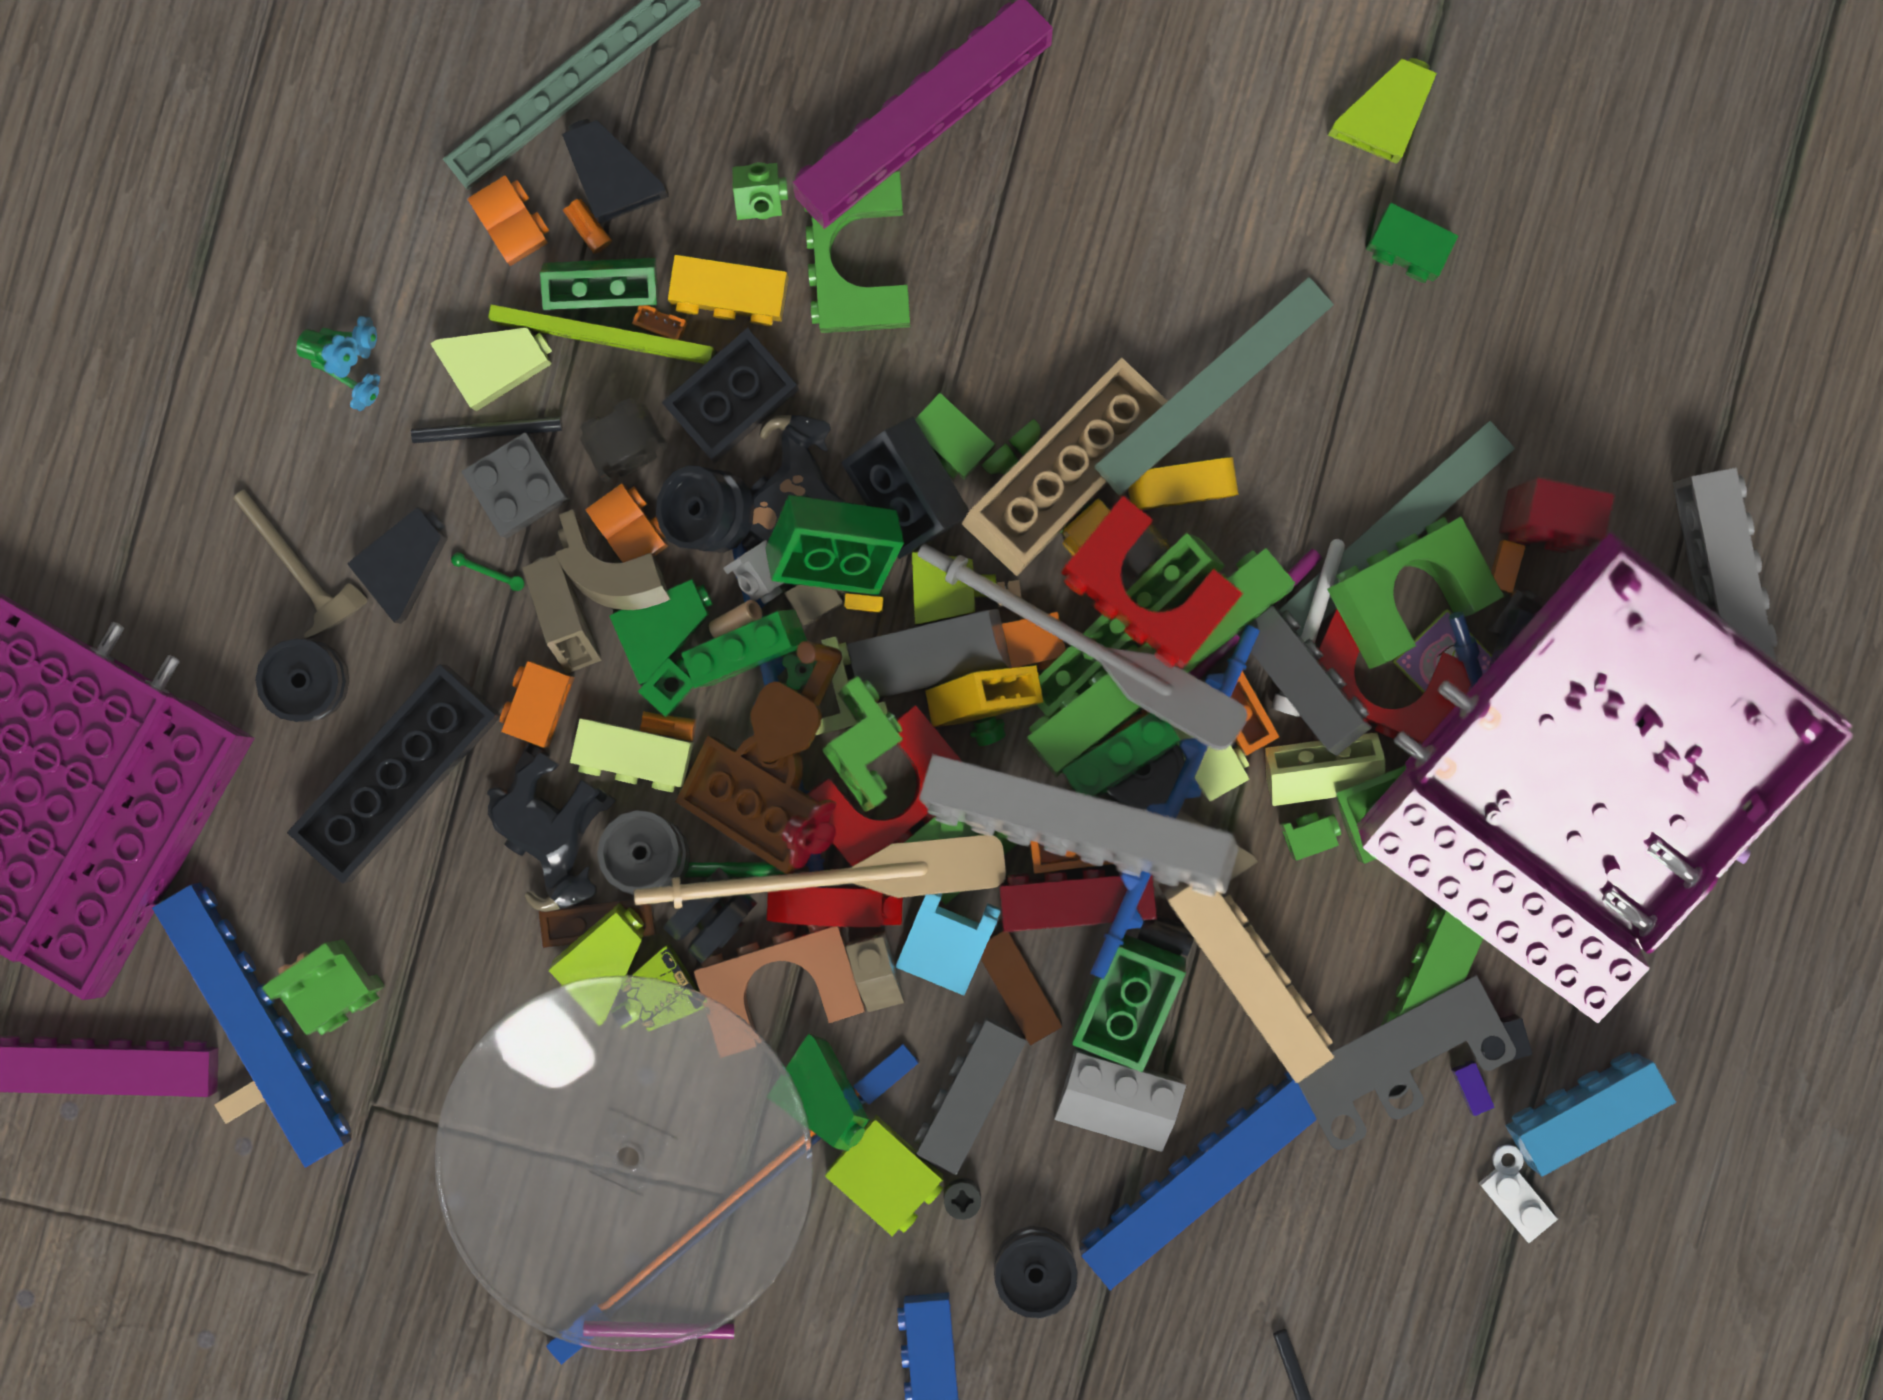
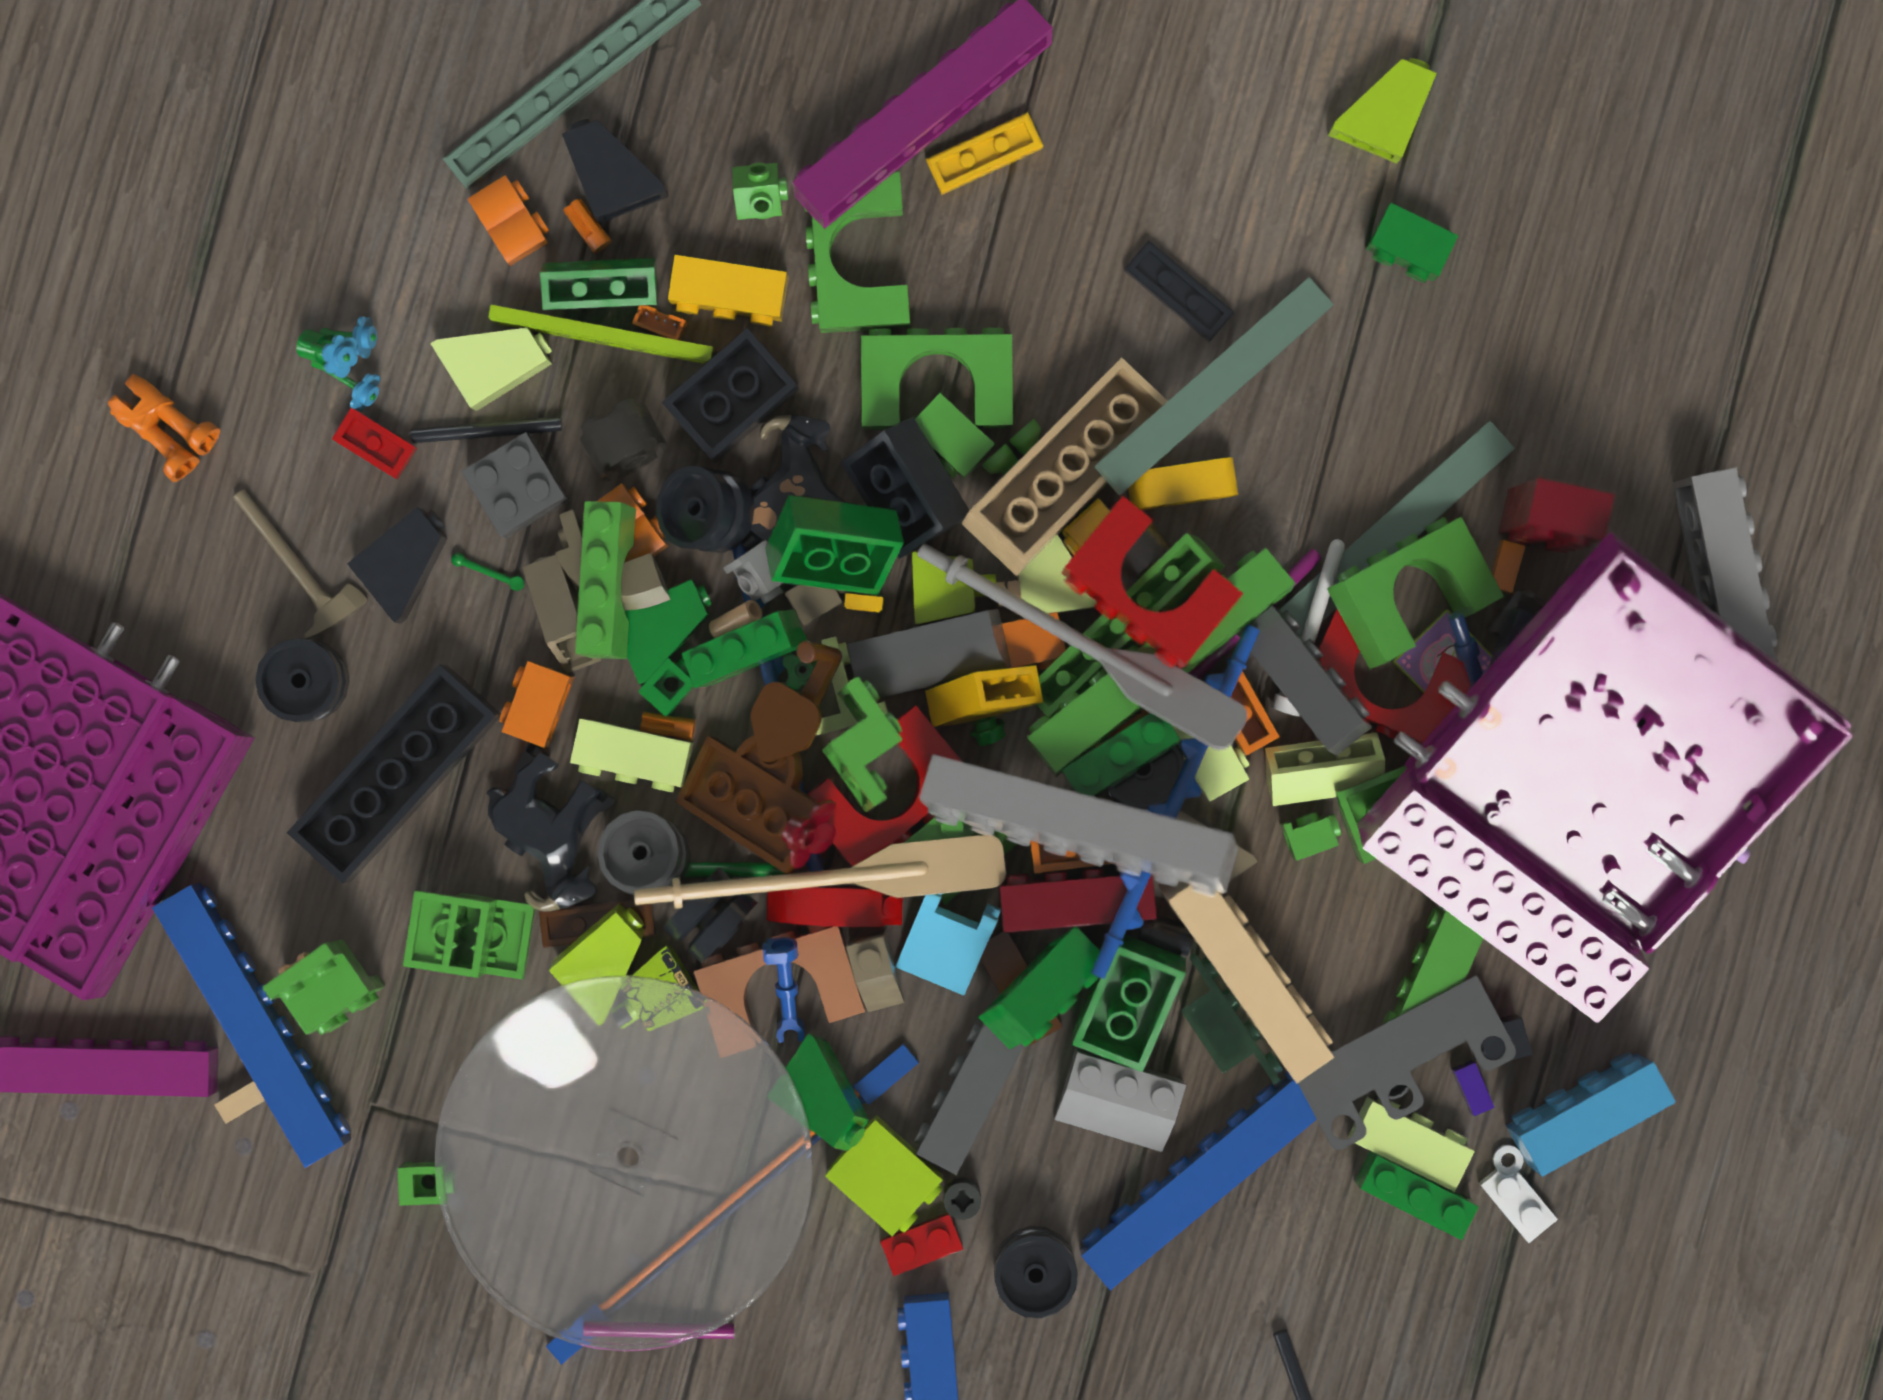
none -> orange piece [107,373,221,482]
none -> red plate [332,408,417,480]
none -> bright green brick [397,1161,456,1206]
none -> bright green bracket [403,890,536,980]
none -> bright green arch [575,501,636,659]
none -> blue piece [763,937,805,1043]
none -> bright green arch [861,328,1013,430]
none -> red plate [880,1213,963,1277]
none -> yellow tile [926,112,1043,195]
none -> green brick [978,926,1100,1050]
none -> yellowish green slope [1018,535,1096,614]
none -> black tile [1124,240,1235,343]
none -> clear green bracket [1181,953,1284,1085]
none -> yellowish green brick [1348,1096,1475,1192]
none -> green brick [1354,1151,1479,1240]

